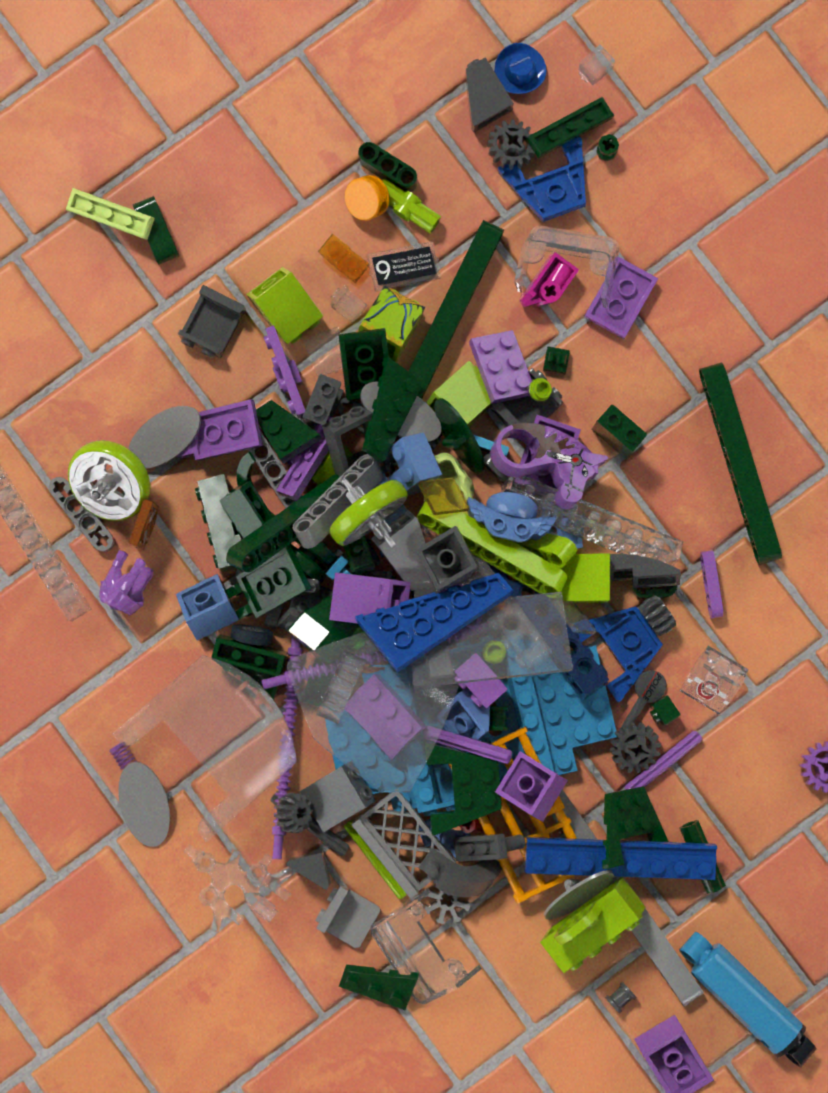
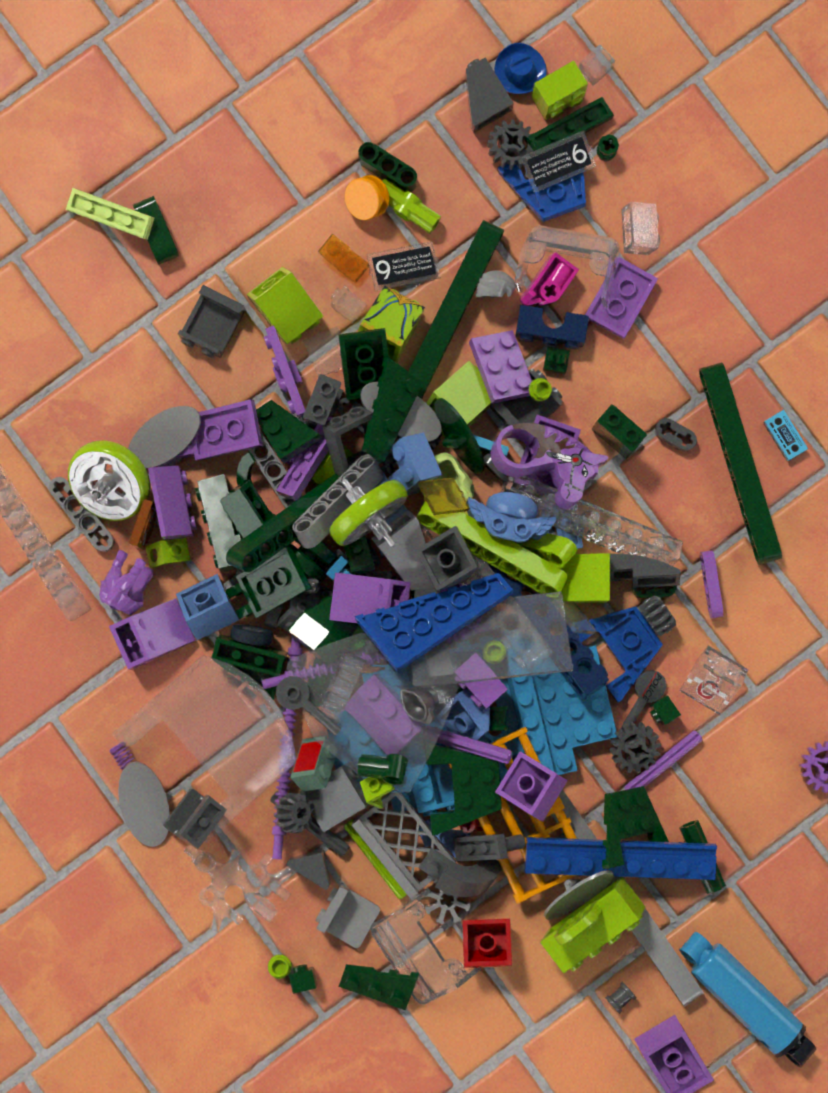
none -> medium lavender slope [109,598,196,670]
none -> lime bracket [146,538,190,568]
none -> medium lavender slope [148,466,197,540]
none -> dark grey panel [163,788,227,849]
none -> lime plate [268,954,292,979]
none -> dark grey piece [276,676,341,736]
none -> dark green plate [289,964,317,994]
none -> sand green brick [290,736,338,791]
none -> dark green piece [357,754,408,785]
none -> lime bracket [360,777,395,809]
none -> flat silver piece [400,686,438,724]
none -> red slope [463,918,512,968]
none -> light grey hair [476,270,516,298]
none -> dark blue arch [515,305,589,349]
none -> piece [521,131,596,193]
none -> lime brick [531,60,588,120]
none -> clear brick [621,202,660,255]
none -> dark grey beam [655,418,697,452]
none -> medium azure tile [763,410,808,461]

